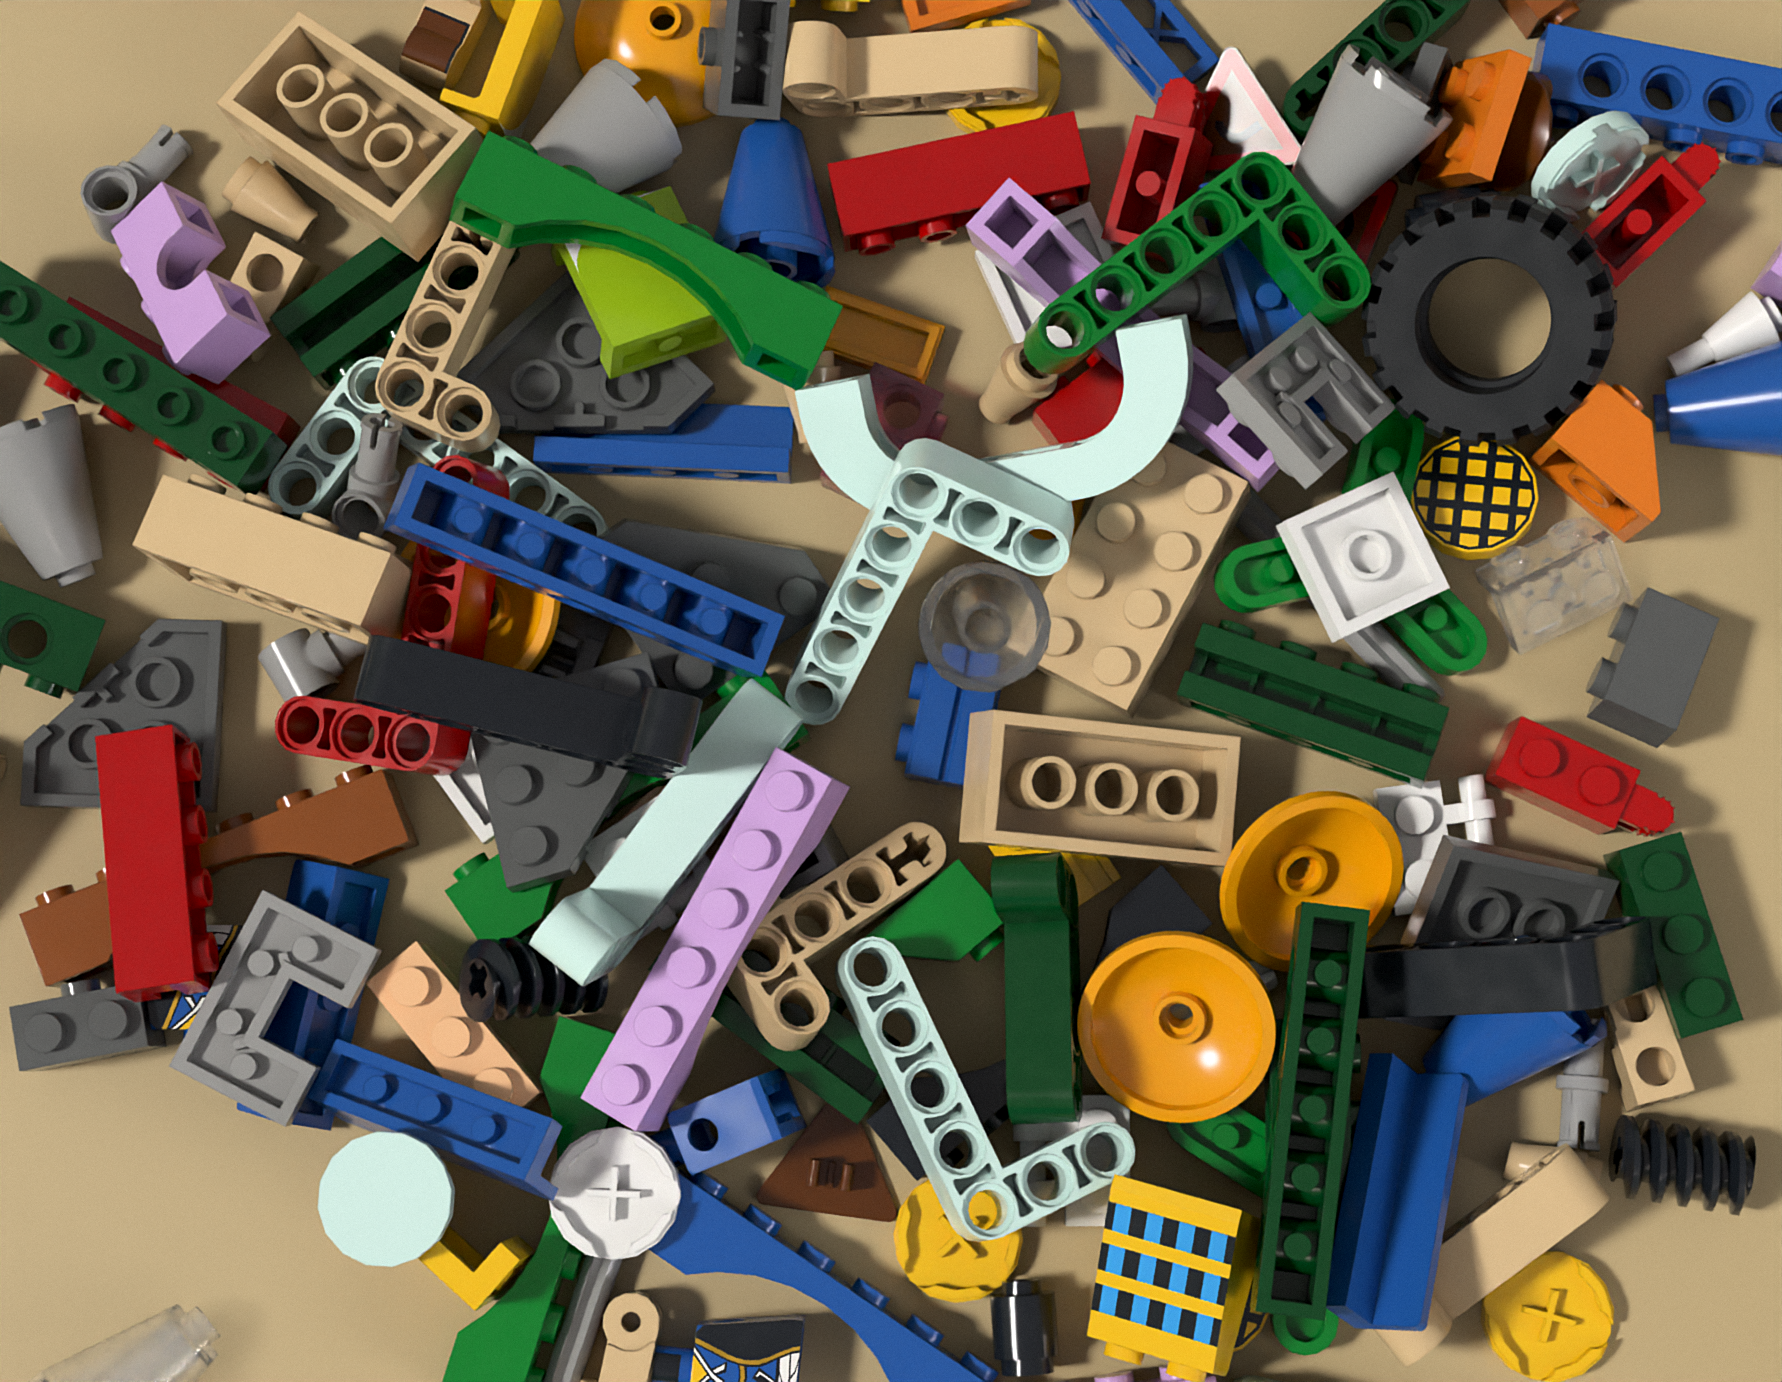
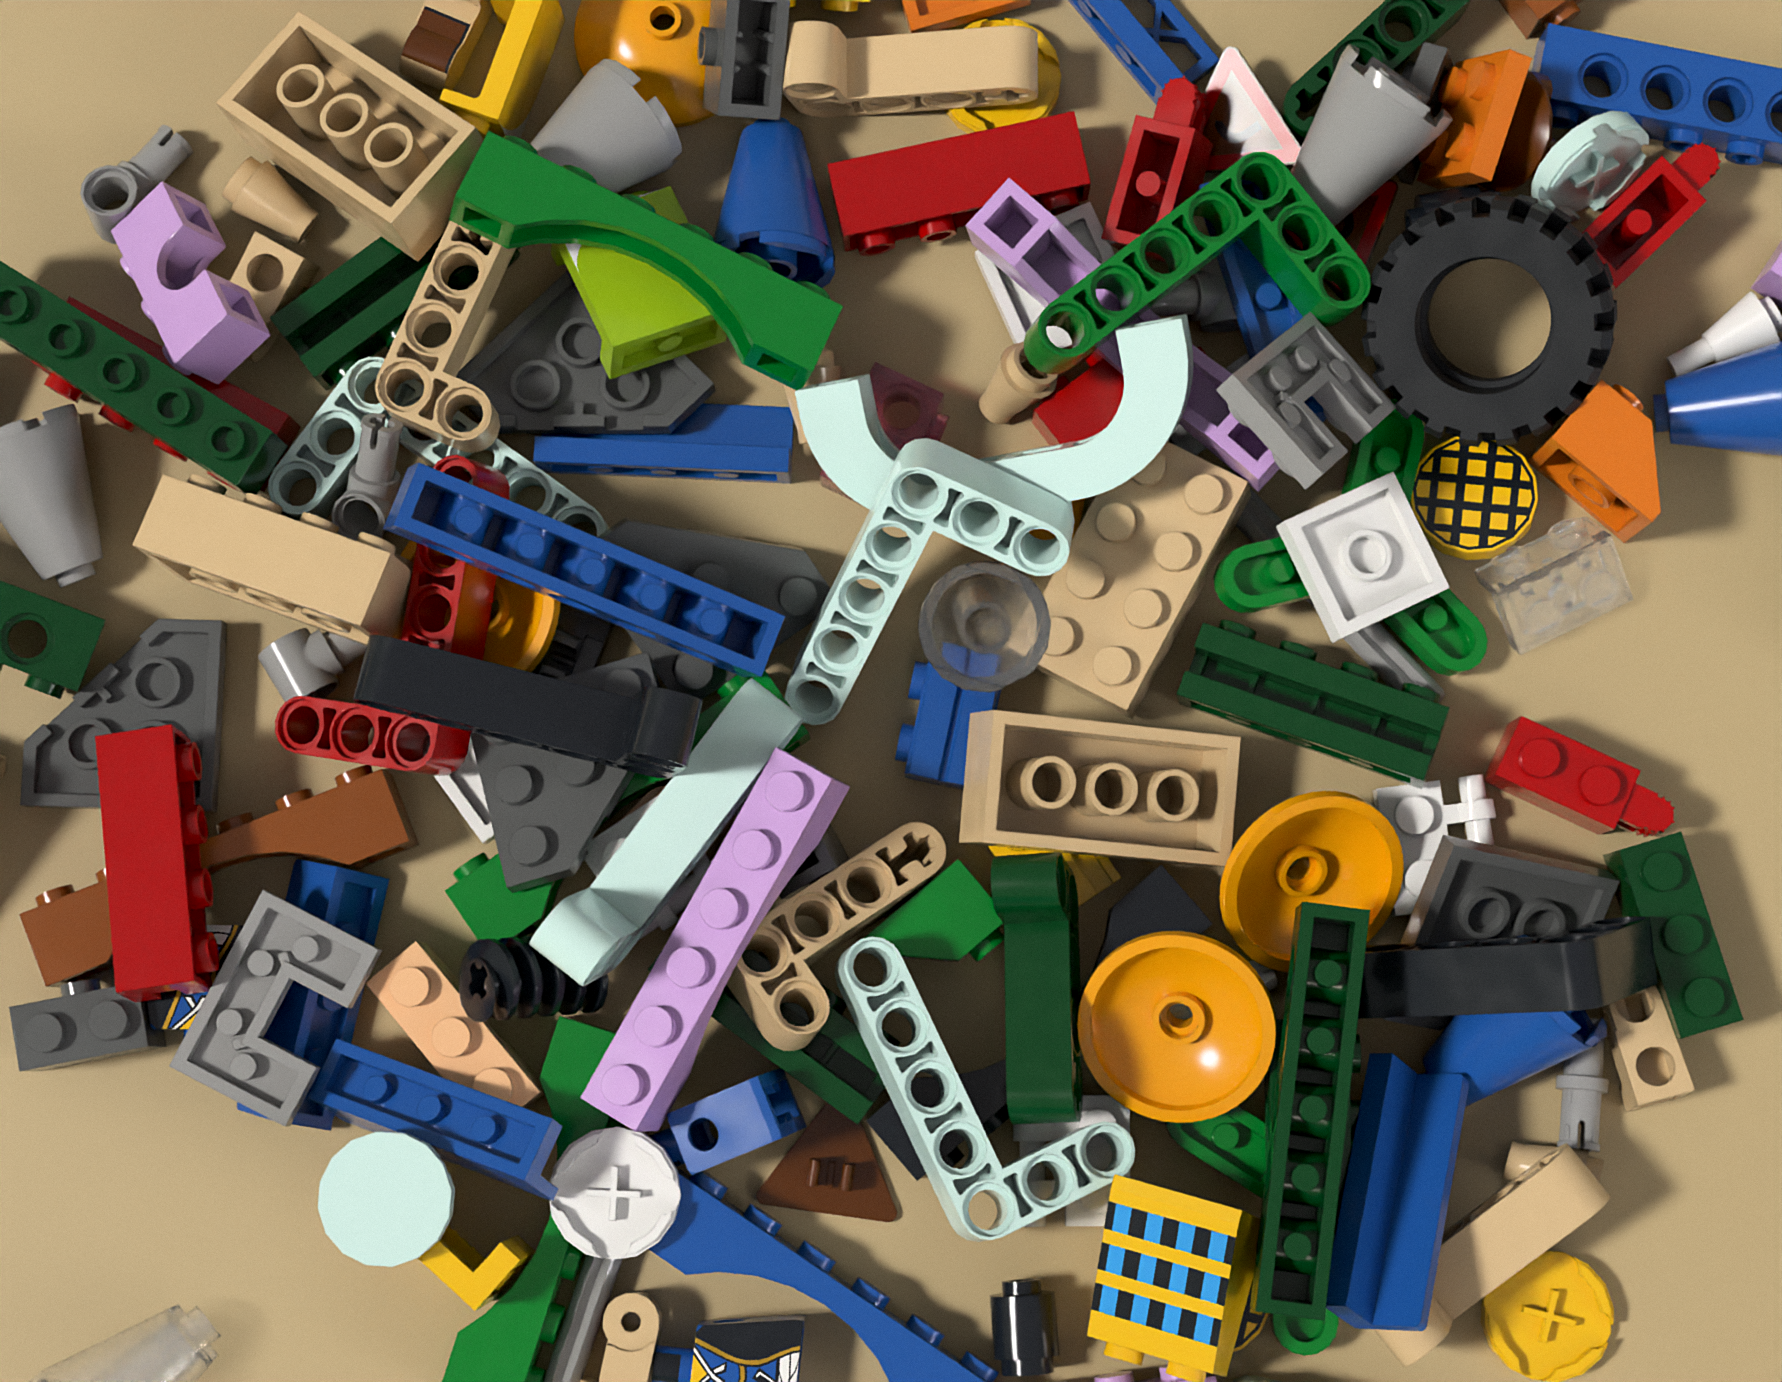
light orange tile [823,286,945,389] -> none
yellow tile [893,1179,1023,1303] -> none
dark grey brick [1586,587,1720,748] -> none
black piece [1608,1115,1756,1216] -> none

